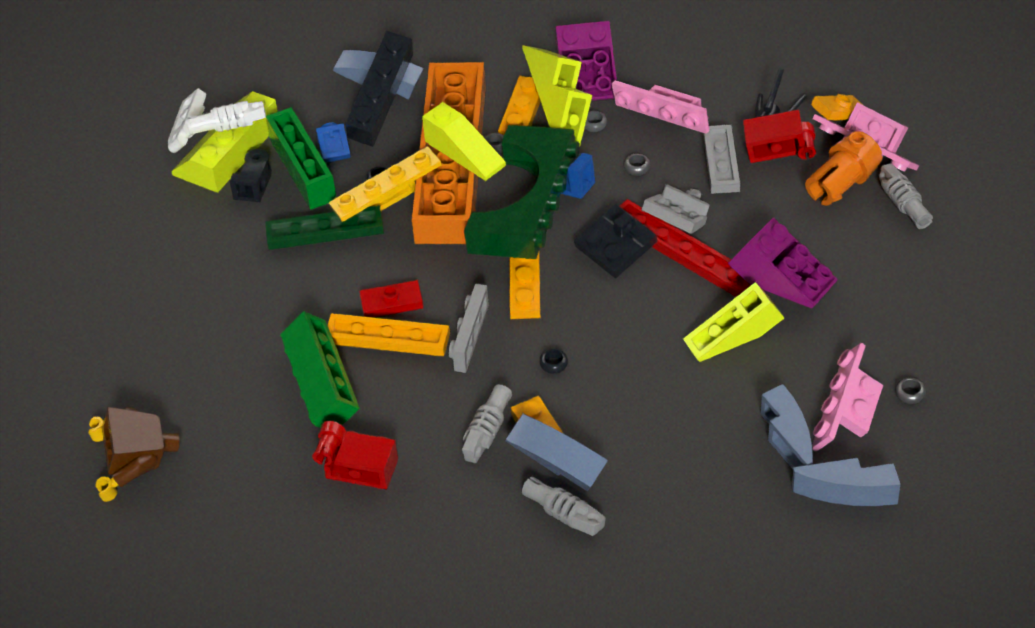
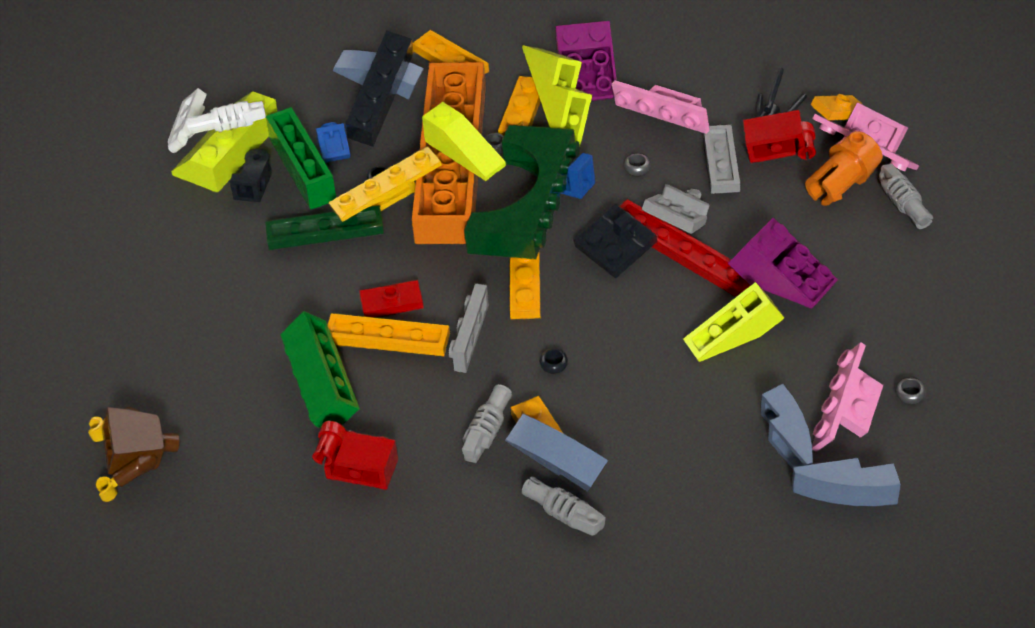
dark grey piece [584,111,607,132] -> none
none -> light orange plate [412,30,489,74]

